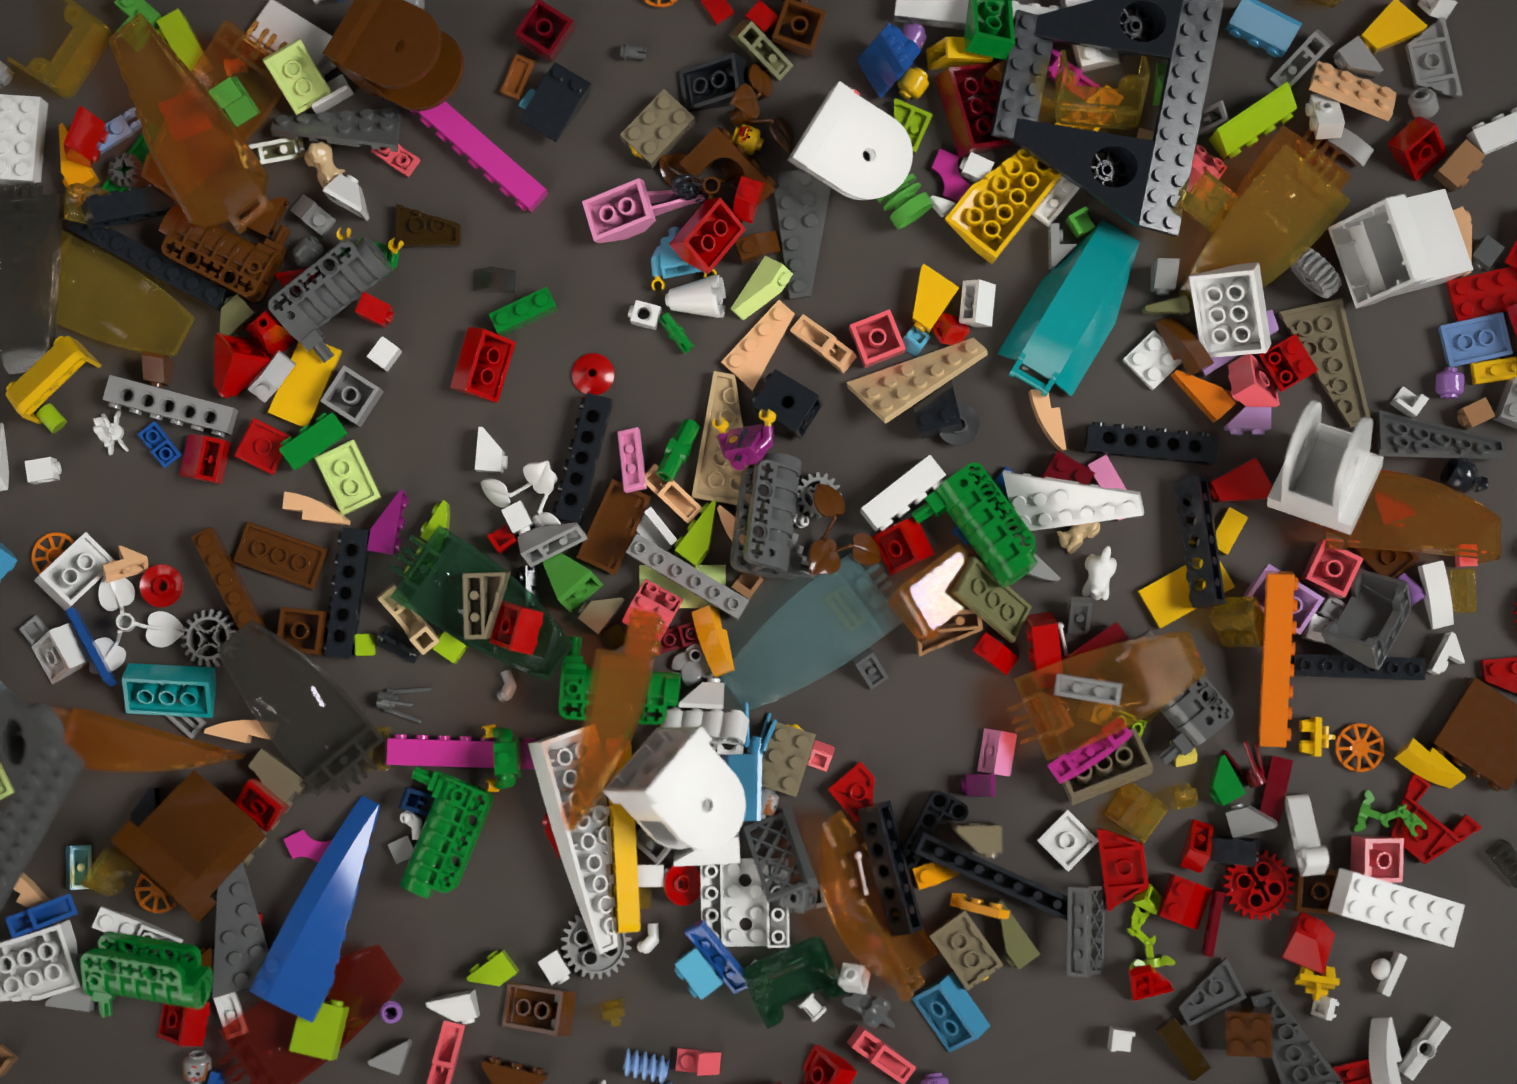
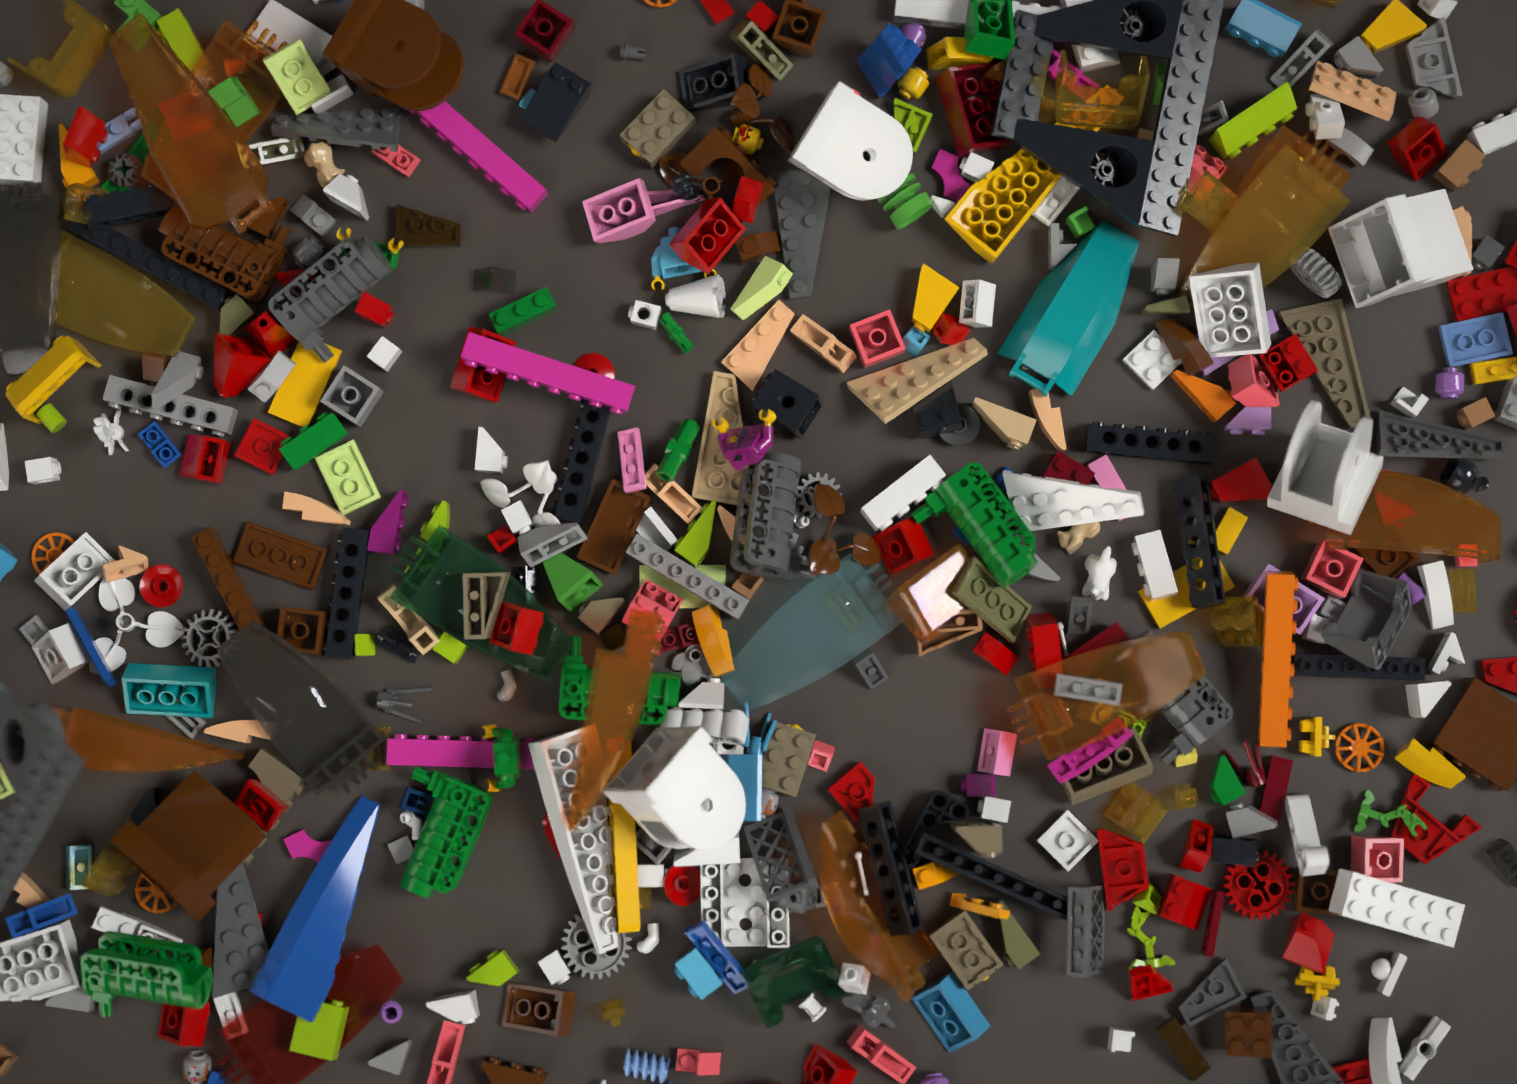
none -> light grey slope [152,351,204,410]
none -> dark pink brick [461,332,635,415]
none -> tan slope [970,397,1037,450]
none -> white brick [977,797,1011,823]
none -> white brick [1131,530,1178,602]
none -> white slope [1405,681,1452,718]

